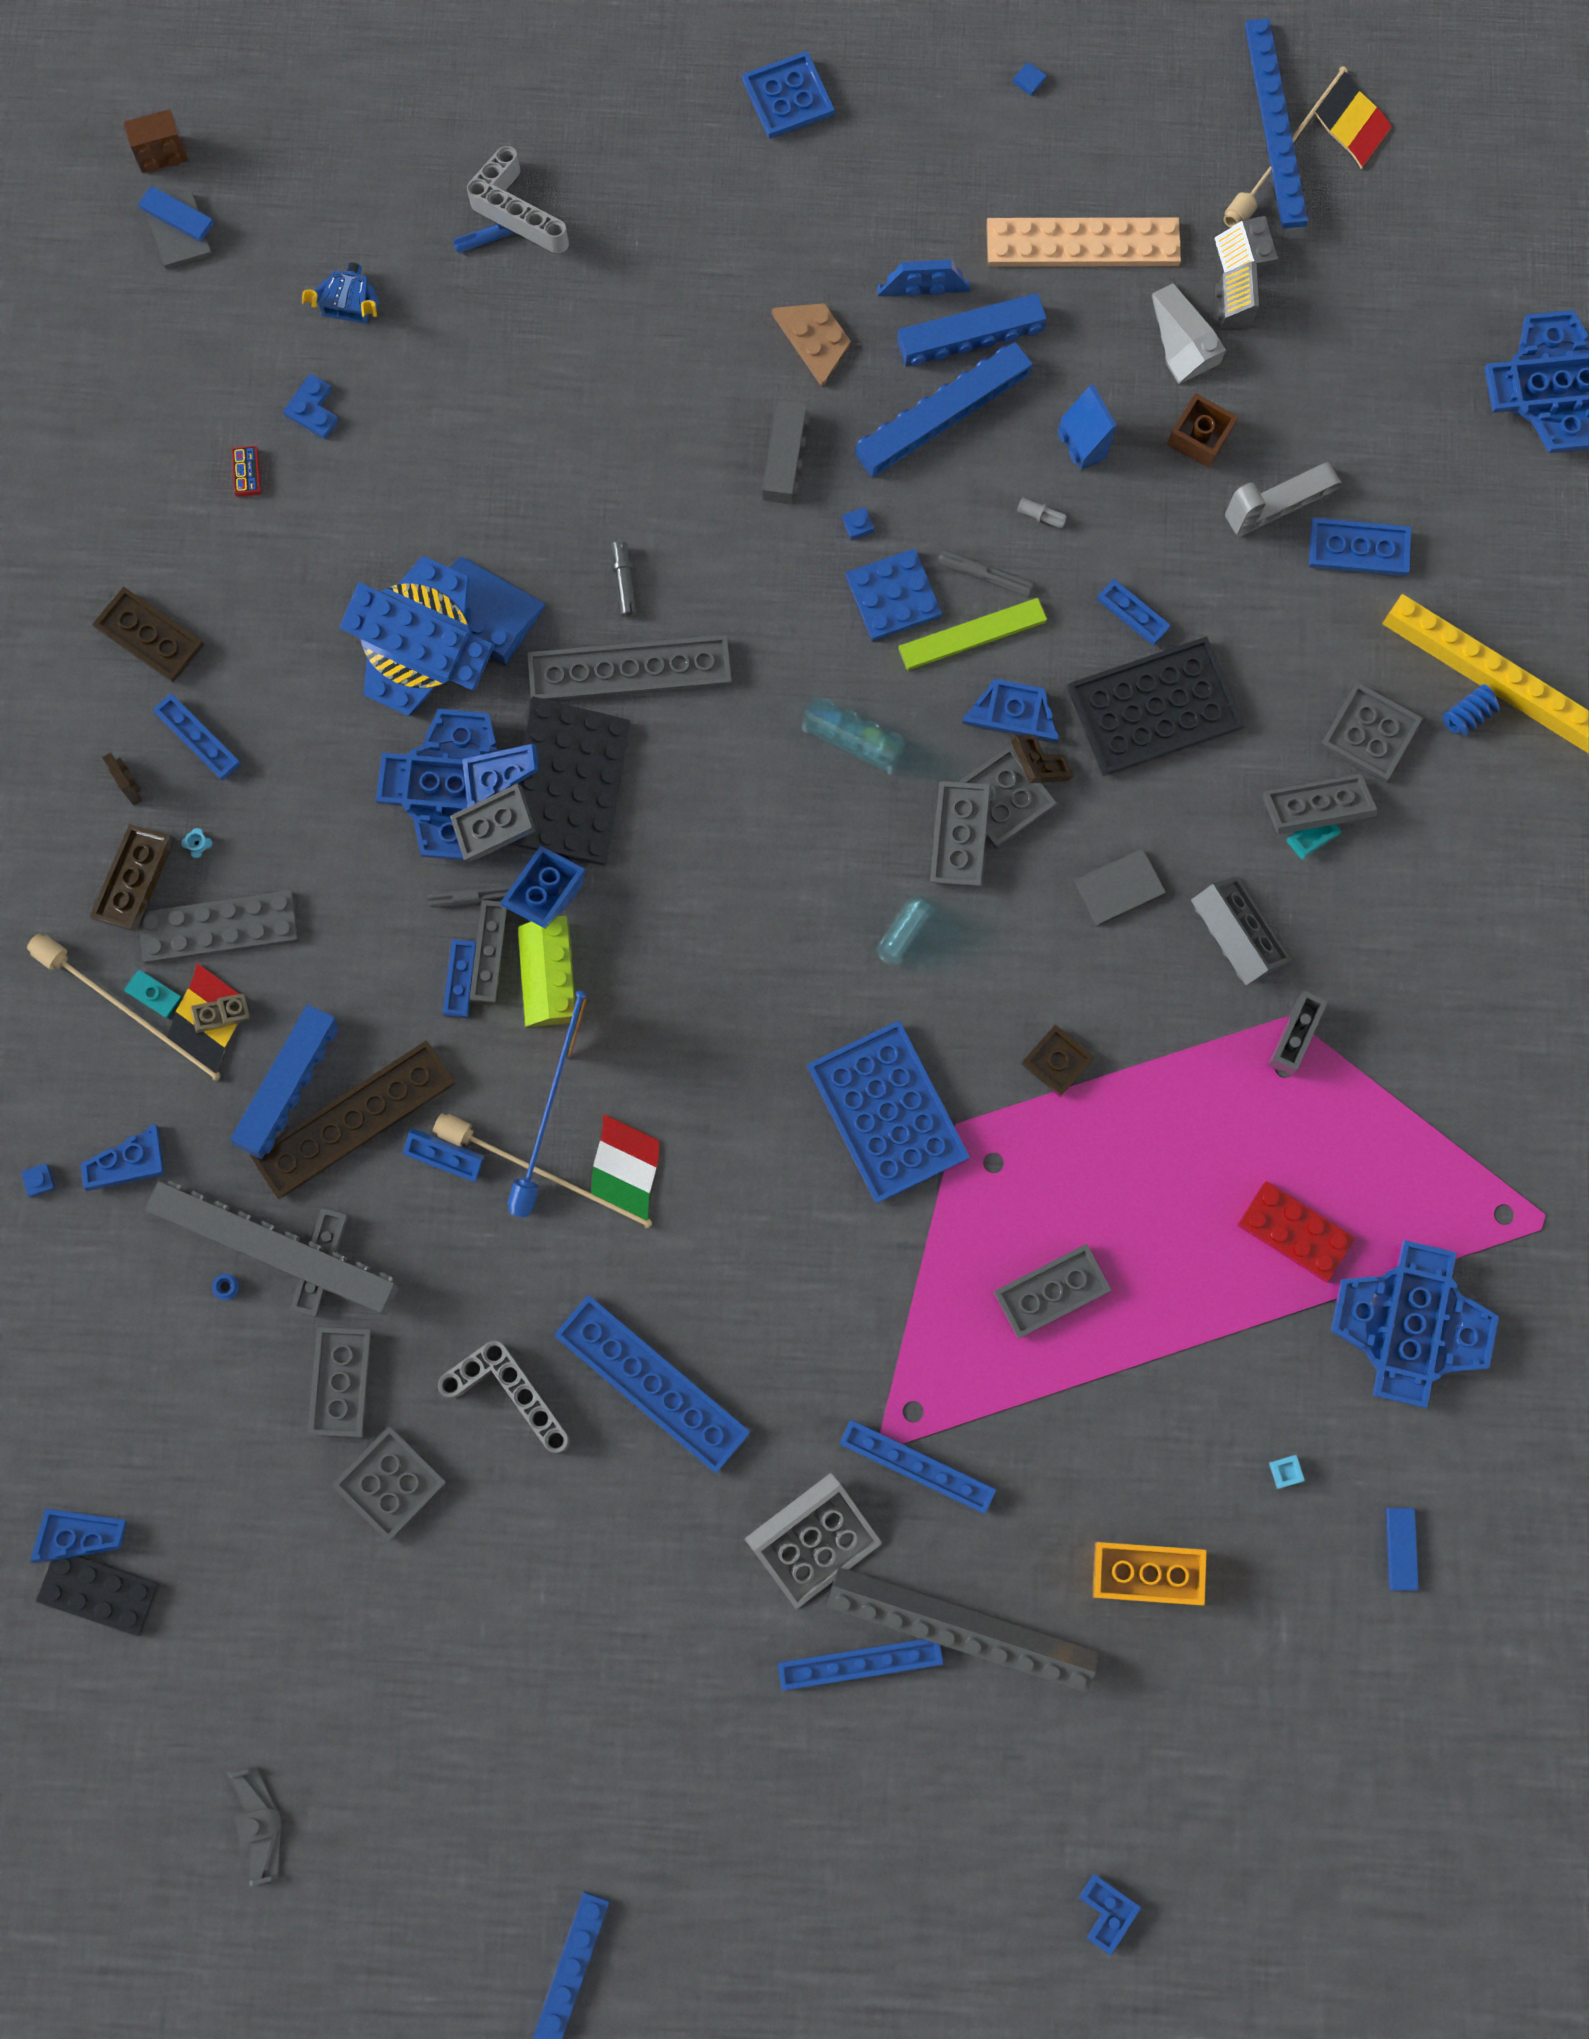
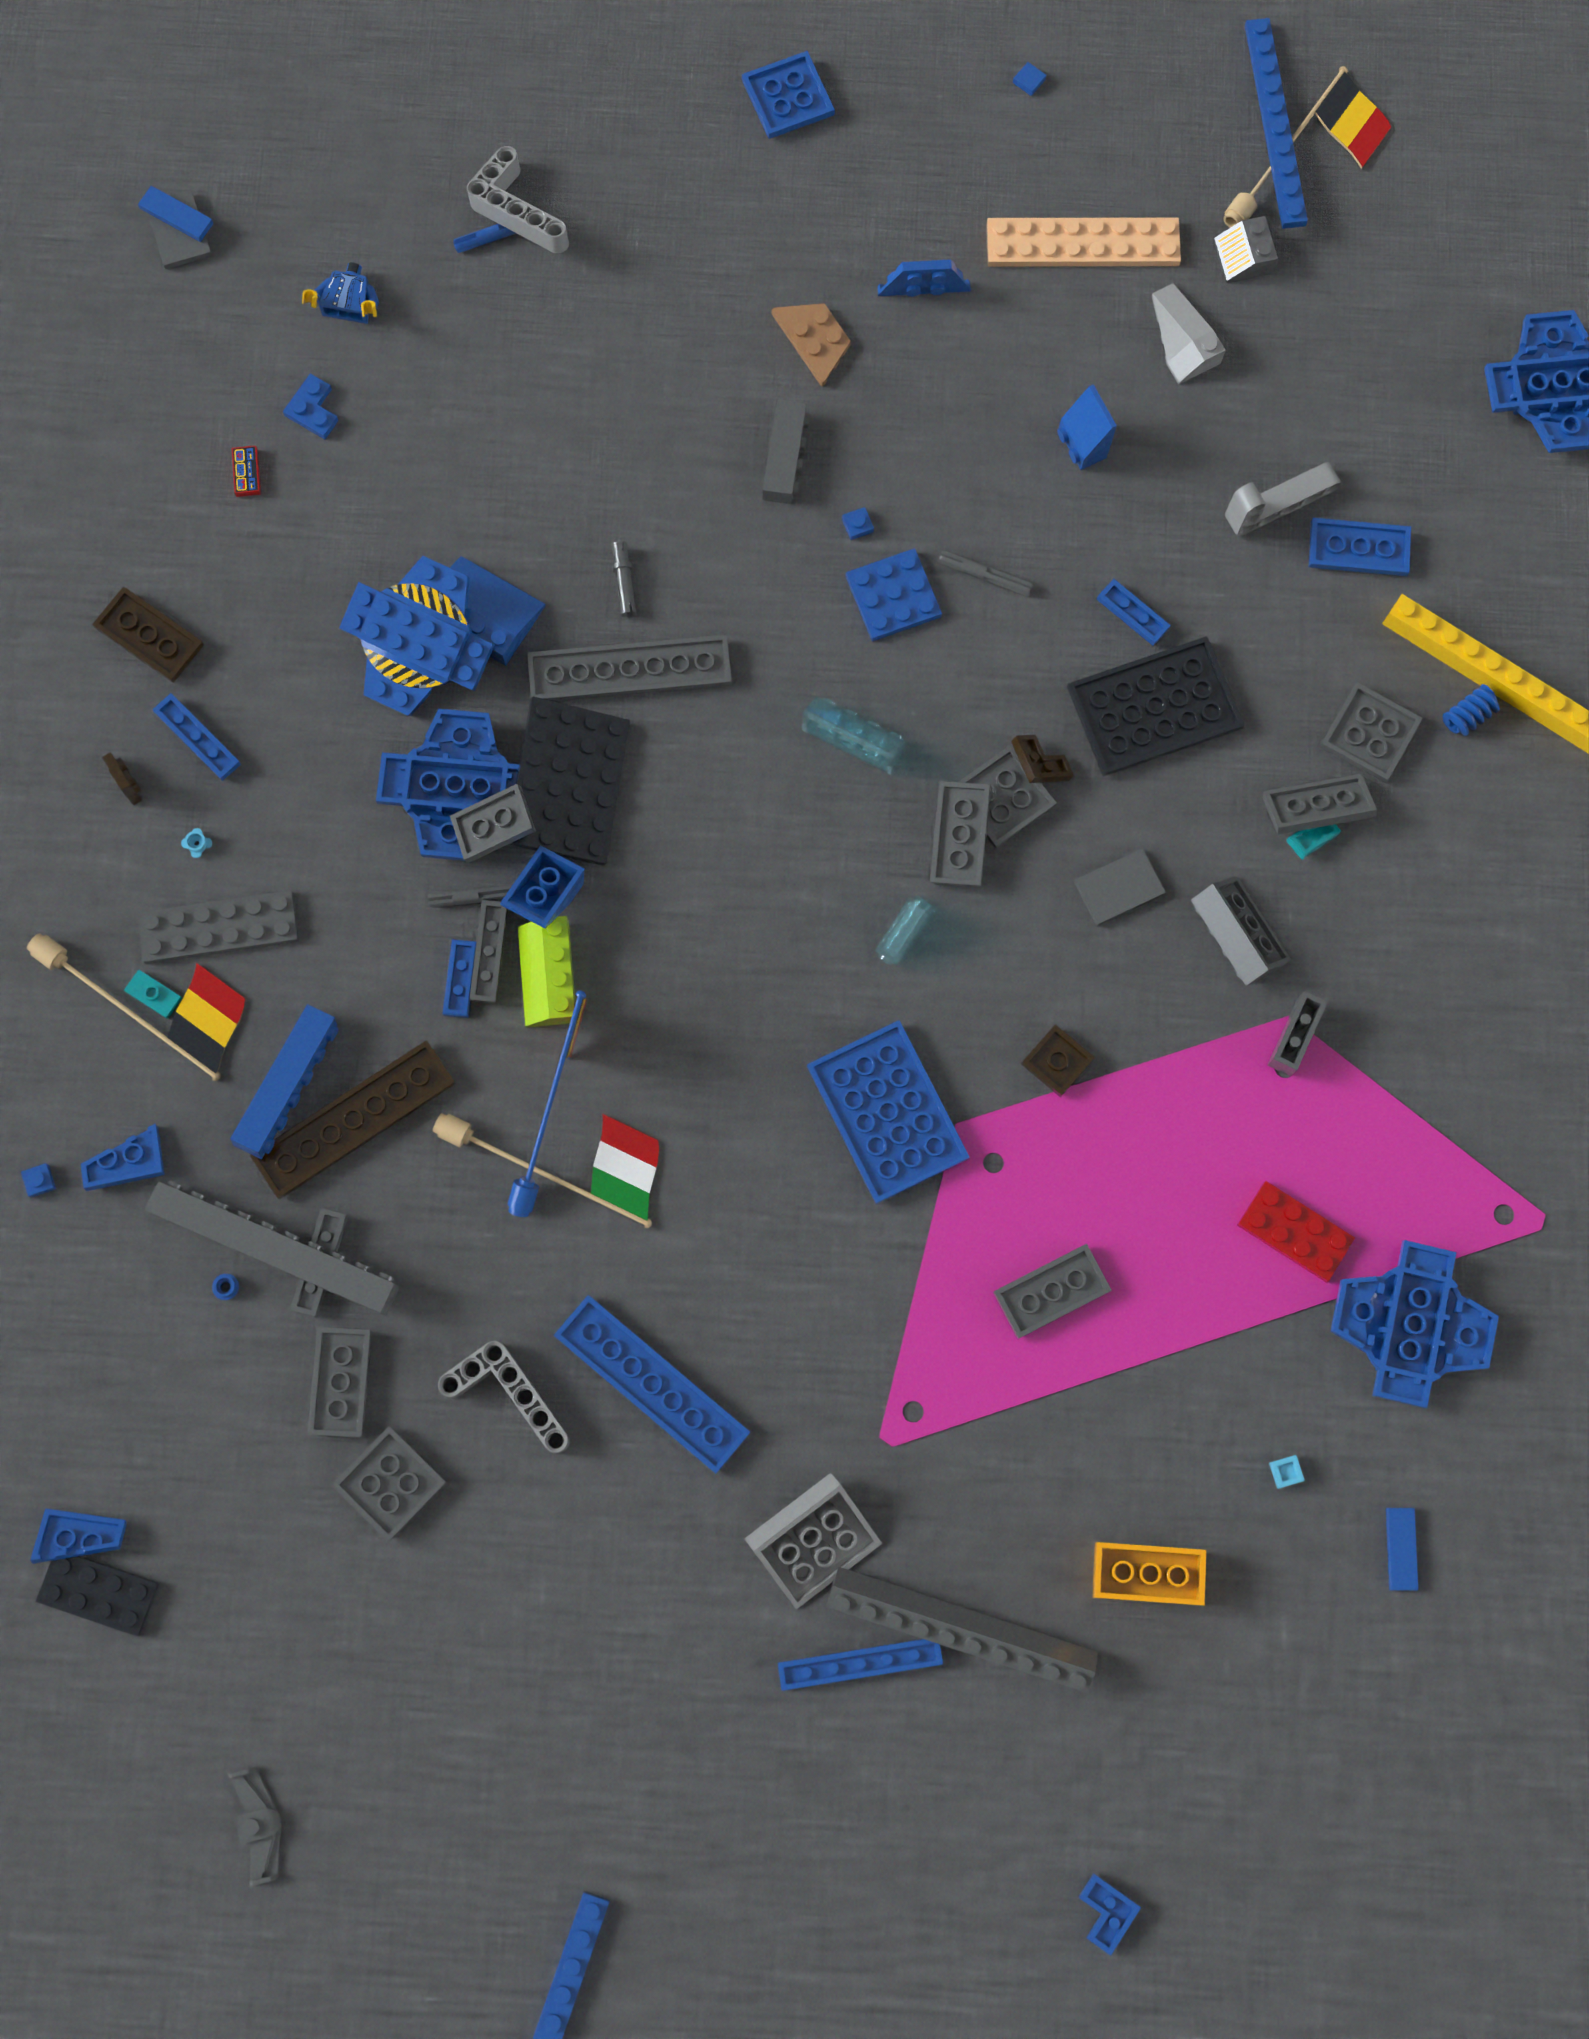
dark brown plate [90,824,175,932] -> none
reddish brown brick [123,109,188,173] -> none
dark tan slope [190,993,250,1033] -> none
blue plate [403,1128,485,1182] -> none
wing [462,744,539,807] -> none
blue plate [839,1419,996,1514] -> none
blue brick [855,342,1032,478] -> none
blue brick [897,293,1046,367] -> none
lime tile [898,598,1047,671] -> none
blue wing [962,679,1058,743] -> none
light grey axle [1017,497,1067,528] -> none
reddish brown brick [1167,393,1238,468] -> none
flat silver slope [1215,261,1259,330] -> none

